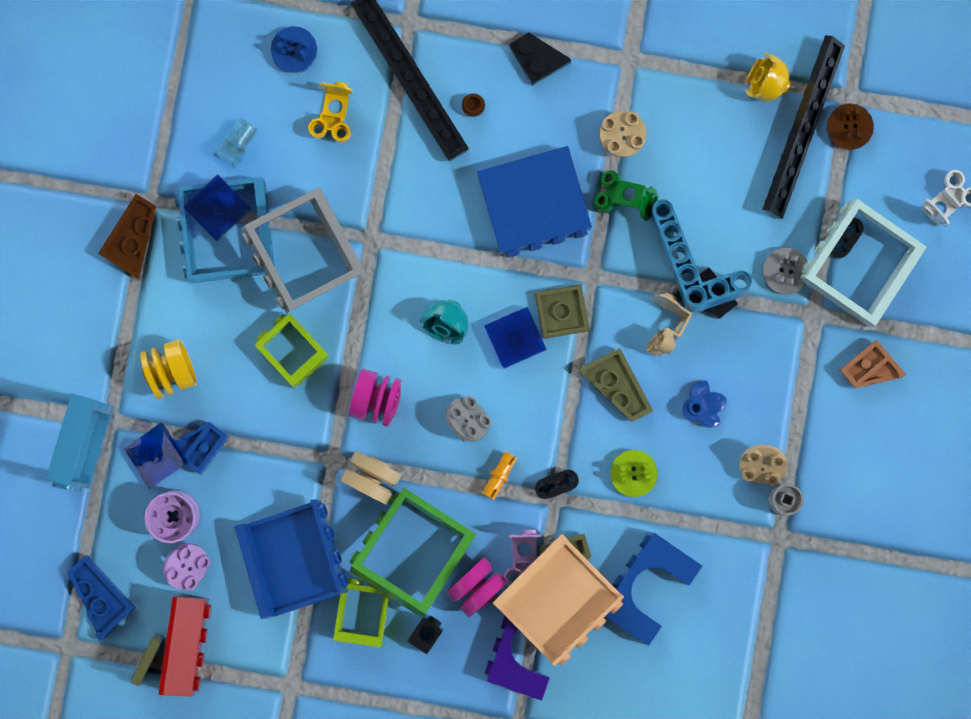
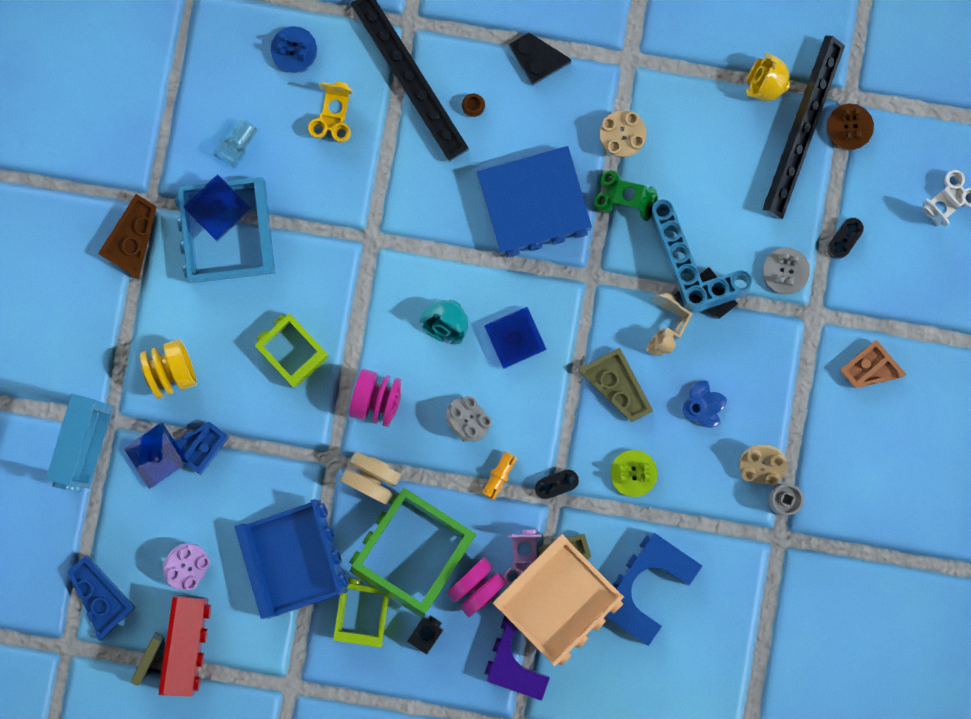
lavender wheel [144,490,201,543] -> none
light grey window [241,187,365,313] -> none
olive tile [535,284,590,339] -> none
light aqua window [800,199,927,327] -> none

